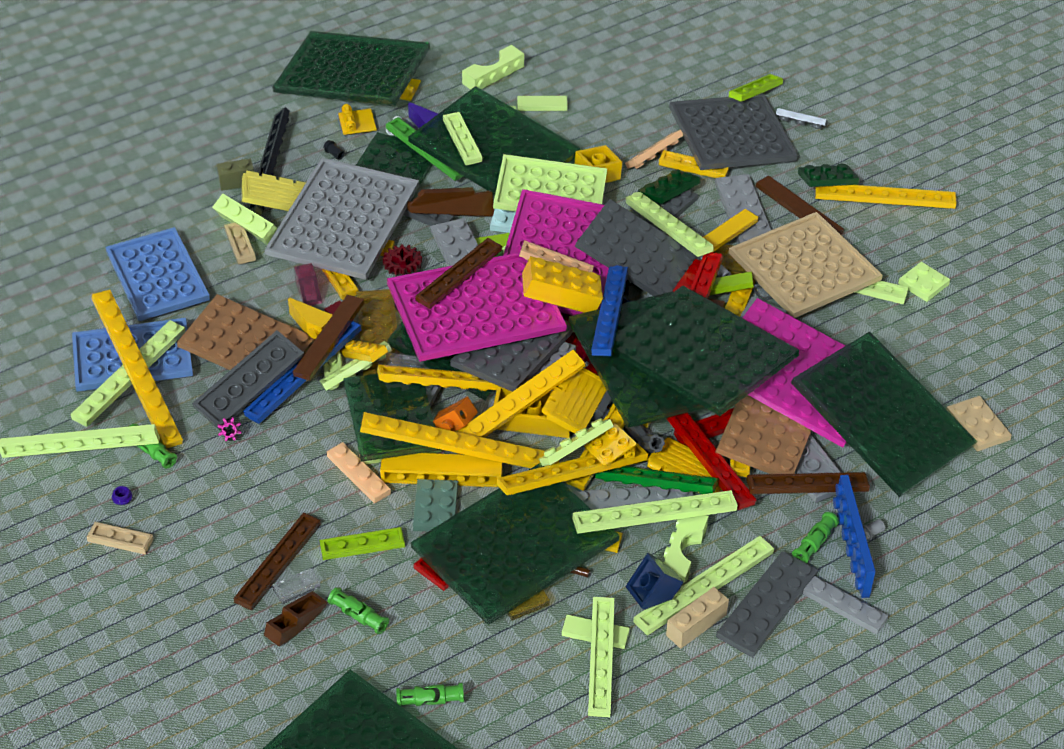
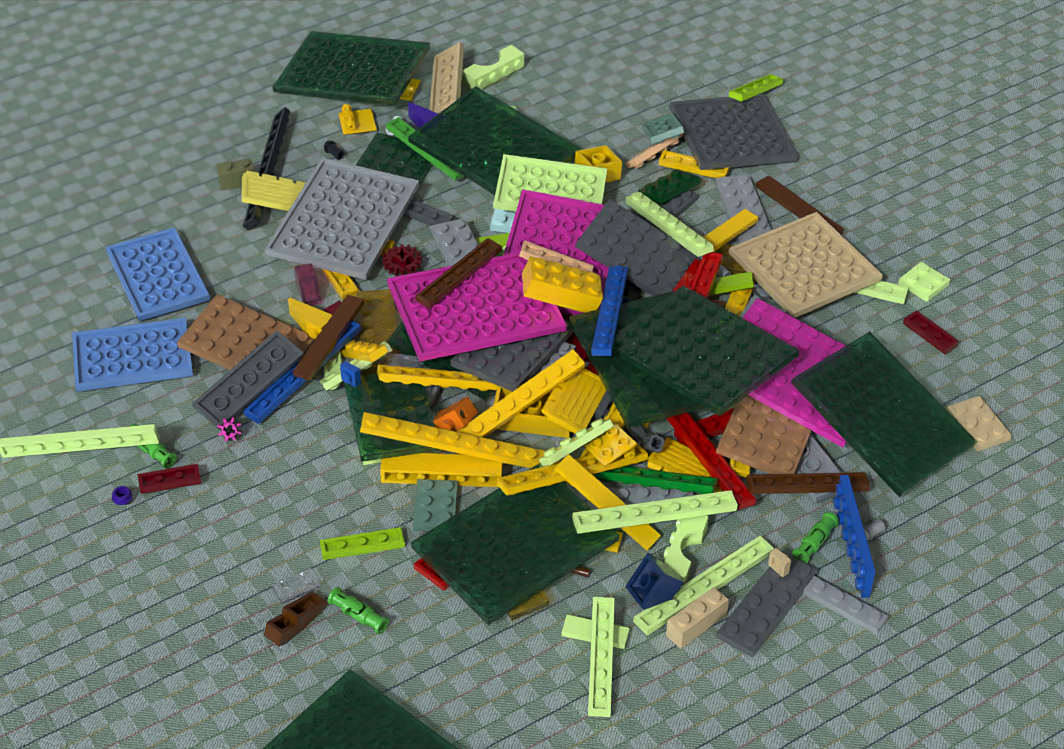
yellowish green plate [71,320,186,427] -> none
tan tile [87,522,153,555] -> none
yellow plate [91,290,183,449] -> none
yellowish green arch [212,194,278,245] -> none
tan plate [224,223,256,265] -> none
reddish brown tile [233,512,321,611] -> none
light nougat plate [327,442,391,504] -> none
bright green piece [396,682,464,708] -> none
reddish brown wedge [407,187,494,216] -> none
yellowish green plate [443,112,482,165] -> none
yellowish green tile [517,96,567,111] -> none
plate [776,108,828,129] -> none
dark green plate [798,163,859,187] -> none
yellow plate [815,185,956,209] -> none
none -> dark red plate [137,464,201,494]
none -> blue plate [340,361,361,387]
none -> tan plate [429,42,464,116]
none -> yellow tile [554,454,661,551]
none -> sand green plate [641,113,684,144]
none -> tan plate [768,548,791,577]
none -> dark red plate [903,310,958,355]

